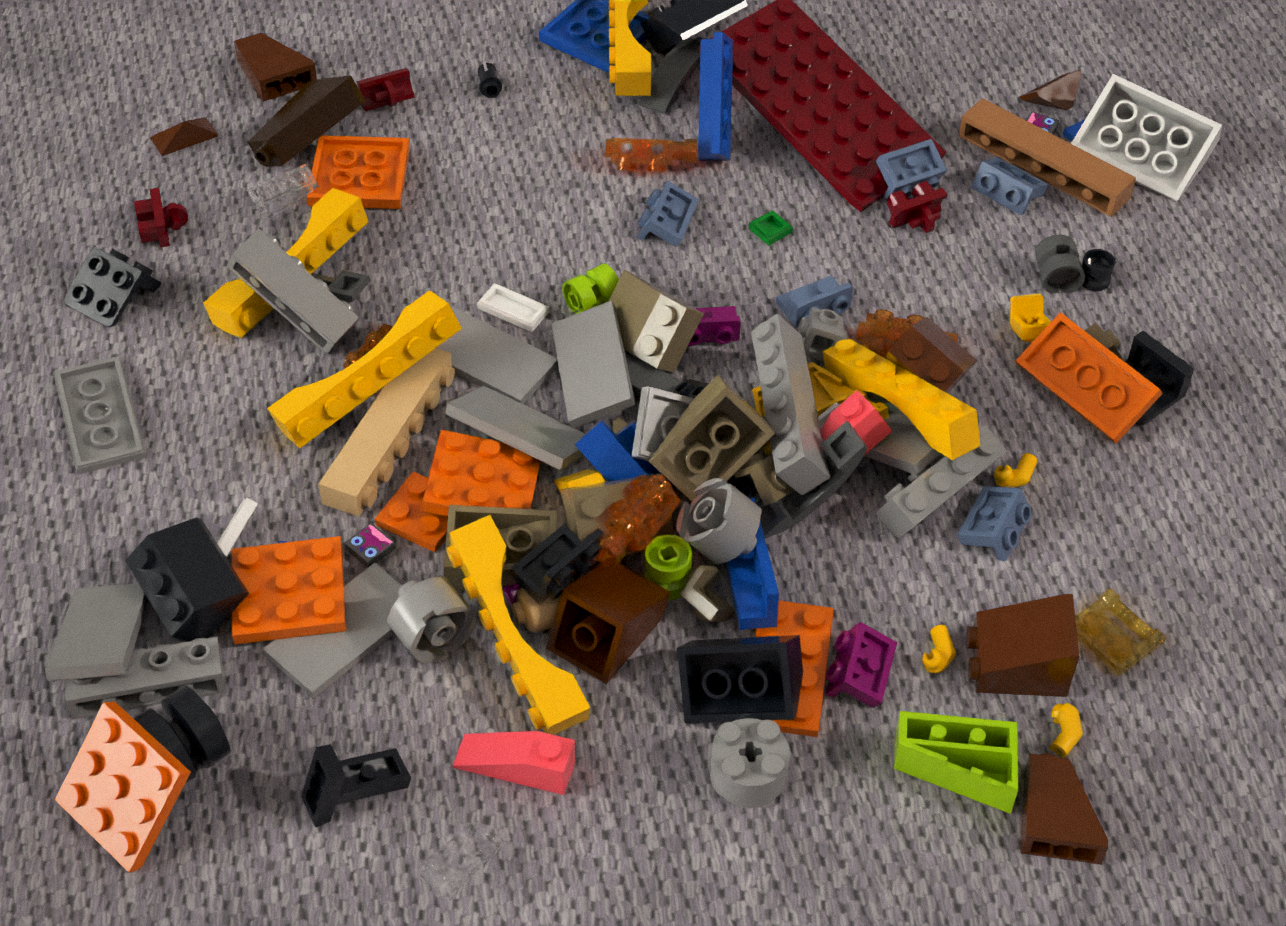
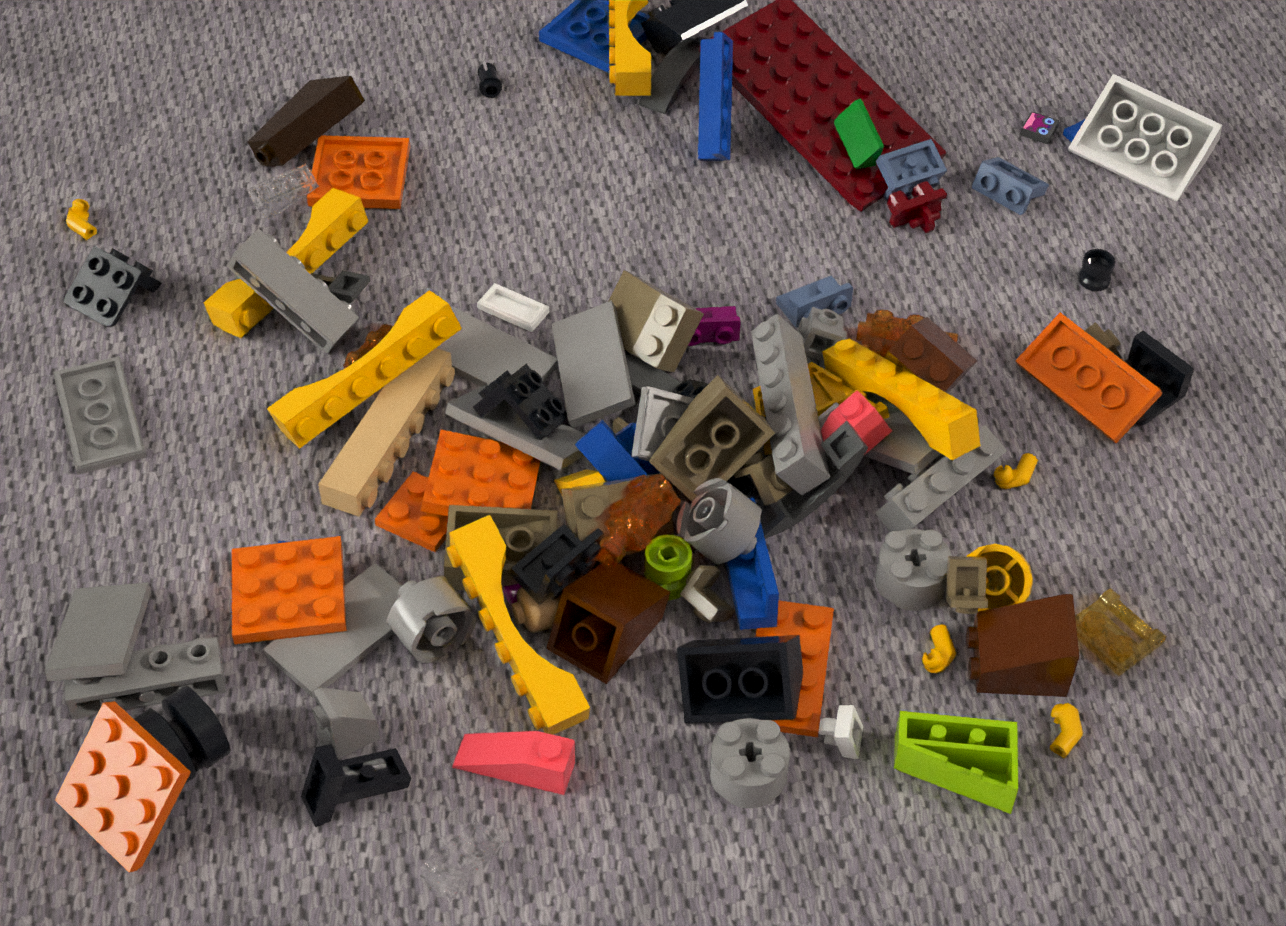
black slope [125,517,249,642] -> none
dark red hips [134,188,188,247] -> none
reddish brown slope [150,117,218,156] -> none
white tile [217,498,258,558] -> none
reddish brown slope [234,33,317,102] -> none
tile [344,523,396,568] -> none
dark red hips [356,68,415,111] -> none
lime wheel [562,263,619,314] -> none
clear orange brick [605,138,697,172] -> none
sand blue bracket [637,180,699,247] -> none
green tile [748,210,793,246] -> none
magenta bracket [825,621,897,708] -> none
sand blue bracket [957,486,1031,561] -> none
medium nougat brick [959,98,1136,217] -> none
yellow bracket [1010,294,1051,343] -> none
reddish brown slope [1019,69,1082,110] -> none
reddish brown slope [1021,753,1108,865] -> none
dark grey wheel [1035,234,1085,293] -> none
none -> yellow arm [66,199,97,240]
none -> light grey slope [312,687,380,759]
none -> black bracket [473,363,567,440]
none -> white tile [819,705,863,759]
none -> green slope [834,99,884,169]
none -> light grey brick [875,529,952,611]
none -> dark tan bracket [946,556,988,614]
none -> yellow cylinder [967,544,1033,612]

